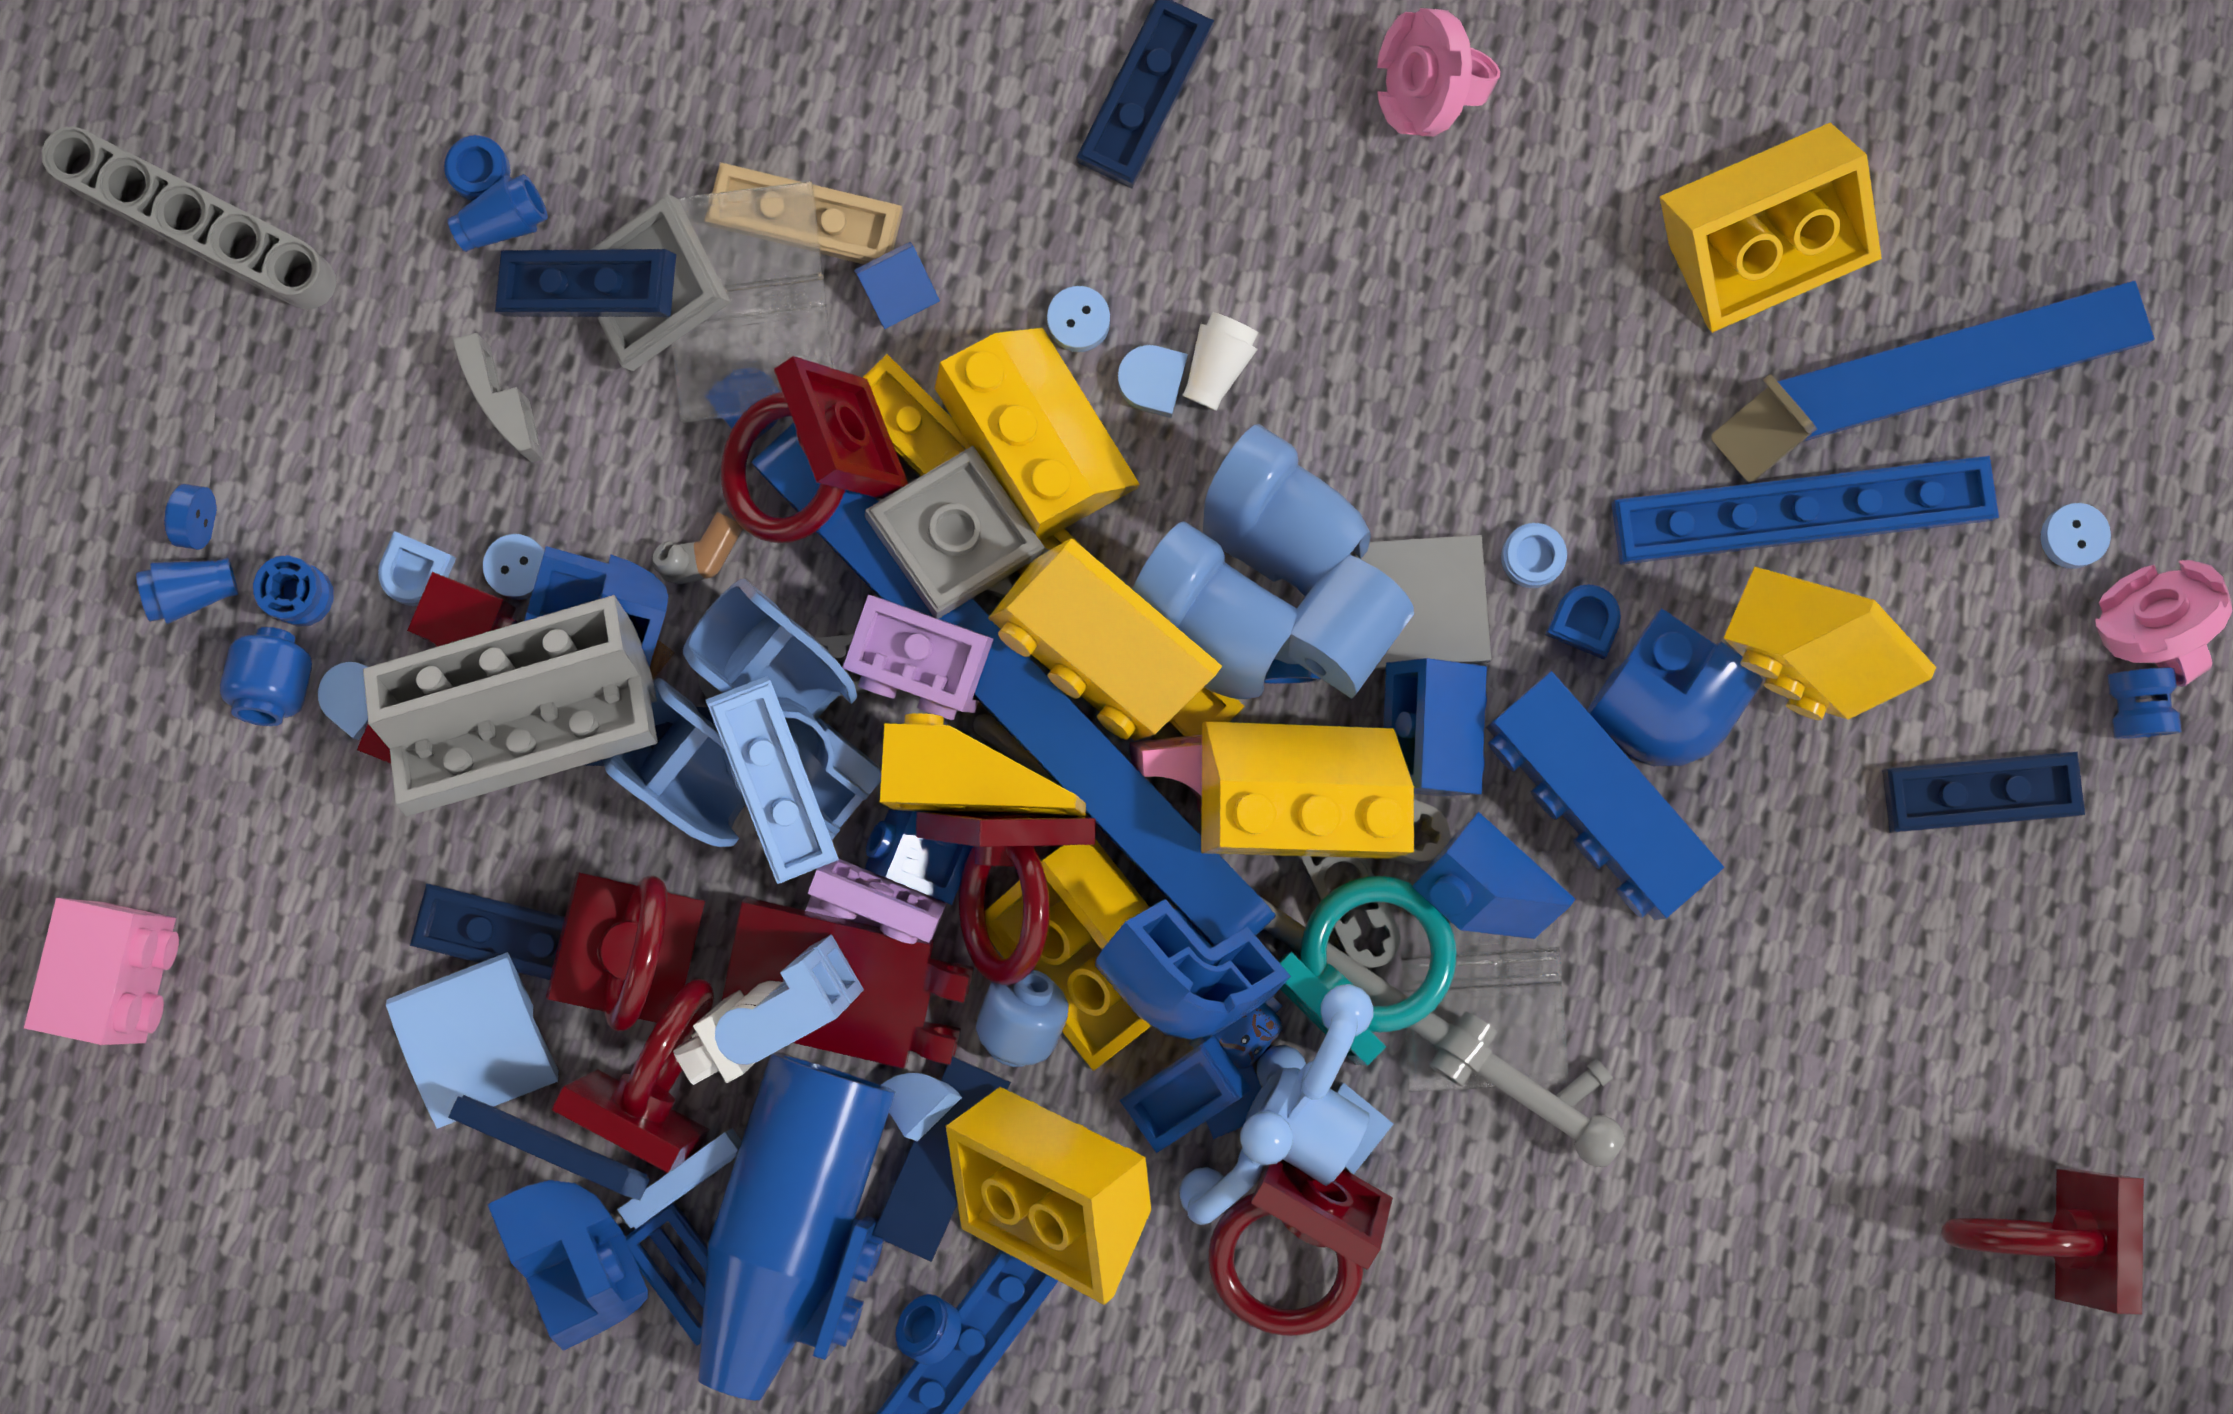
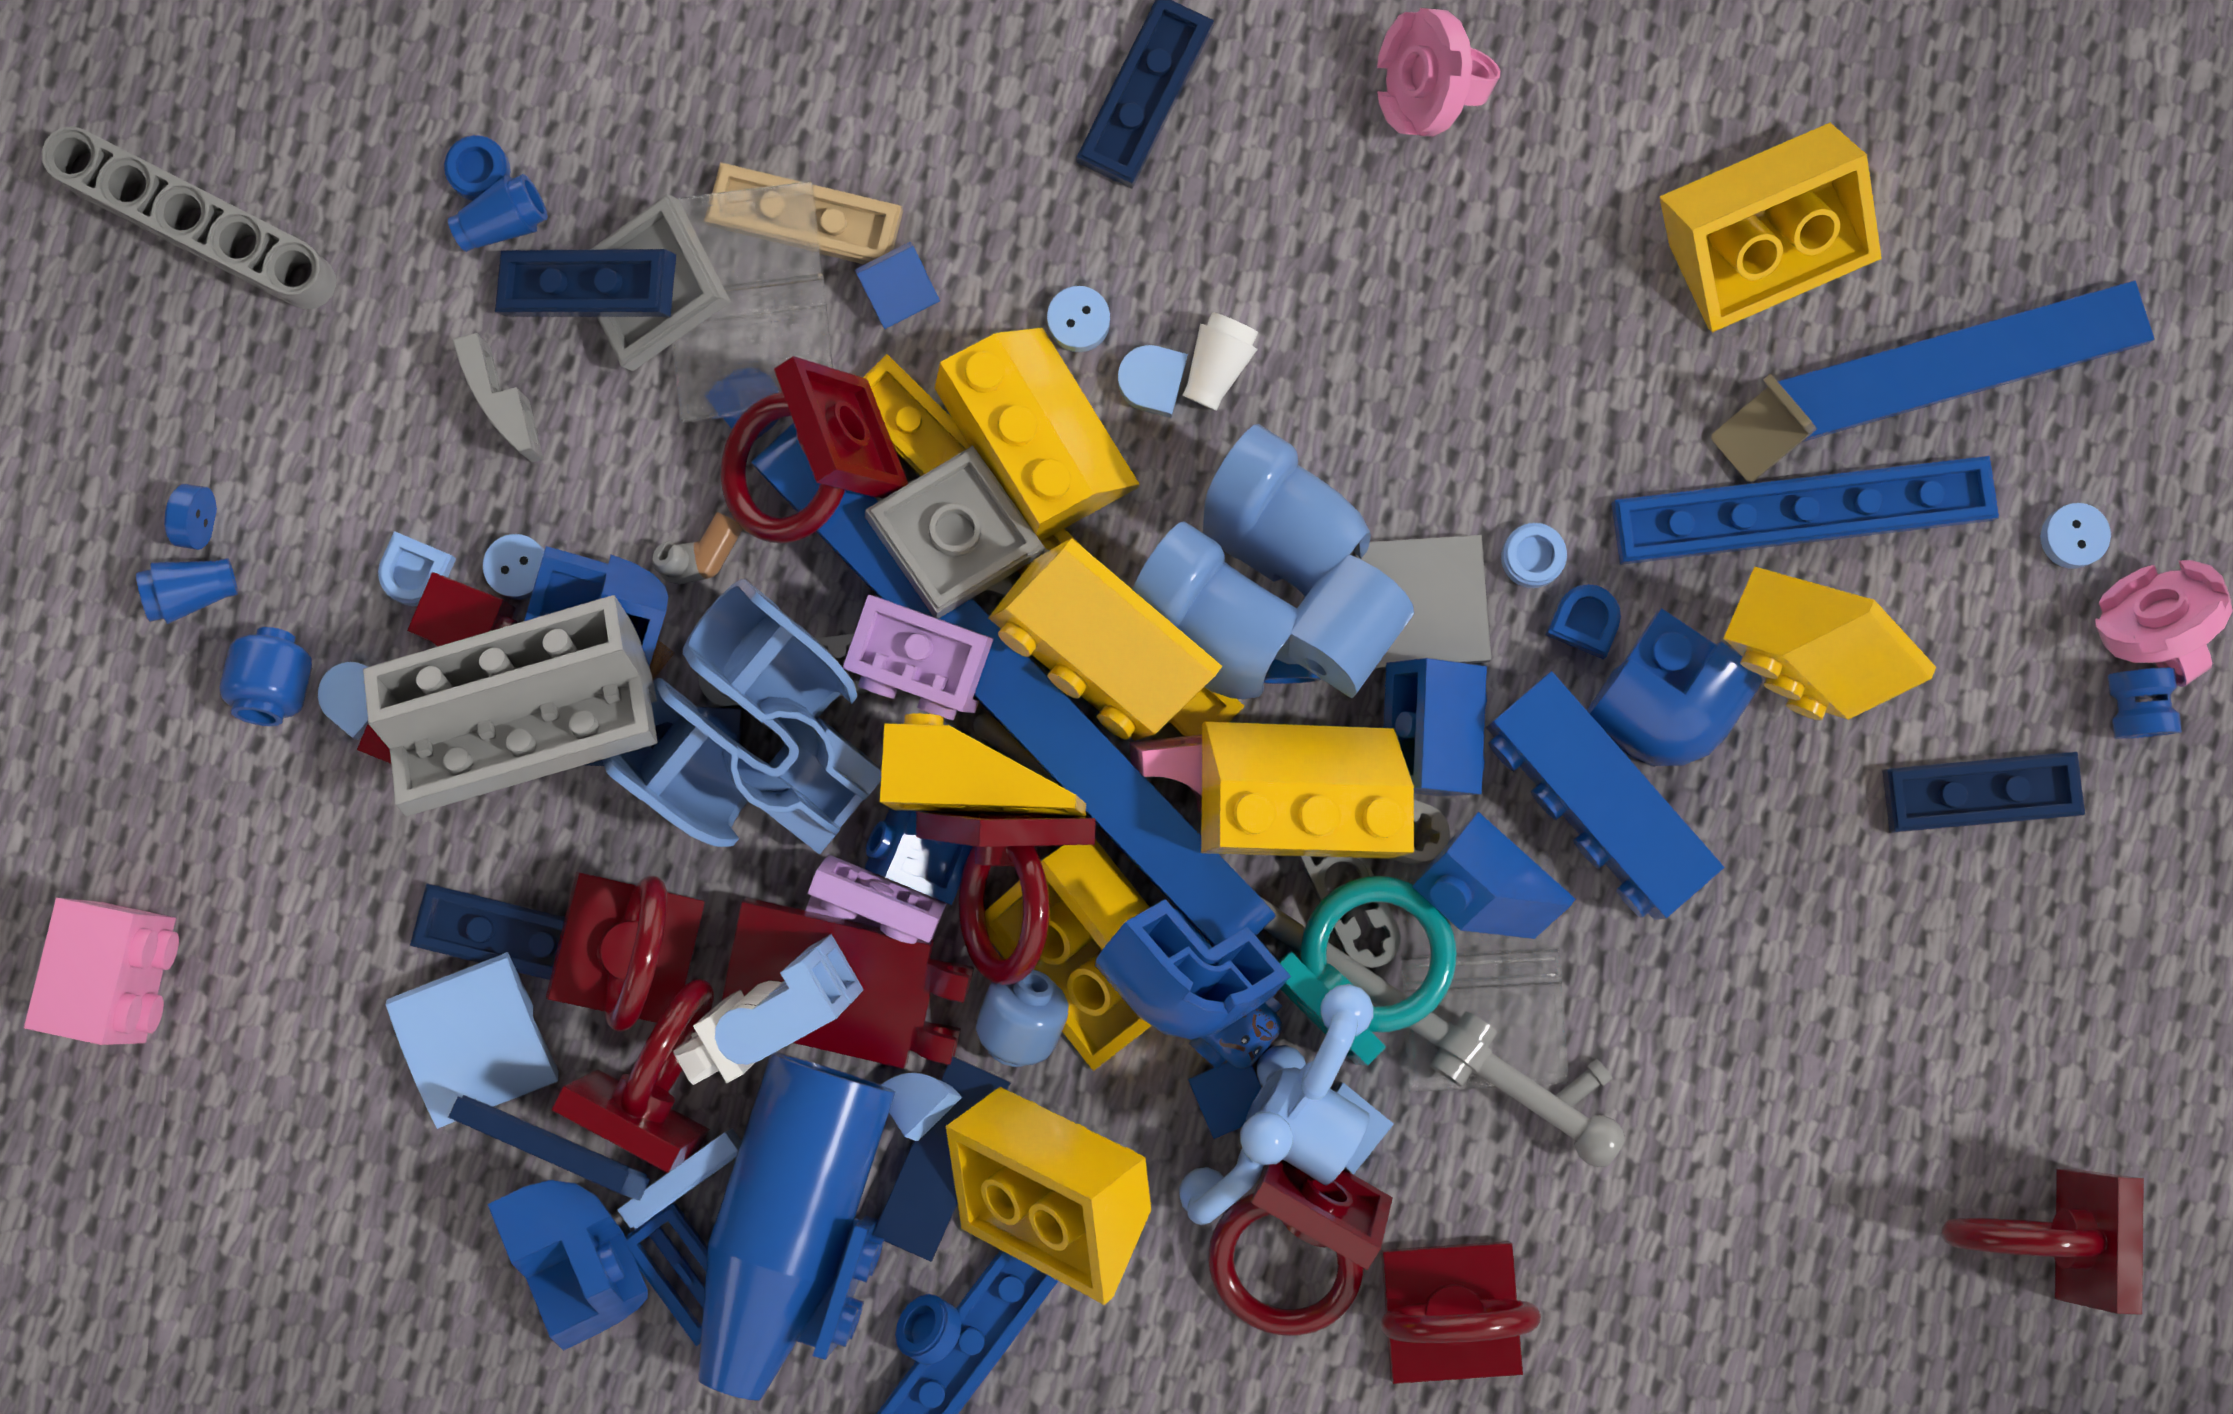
blue wheel [253,555,334,627] -> none
light blue tile [705,676,839,884] -> none
blue tile [1119,1035,1251,1153] -> none
none -> dark red tile [1381,1241,1541,1384]

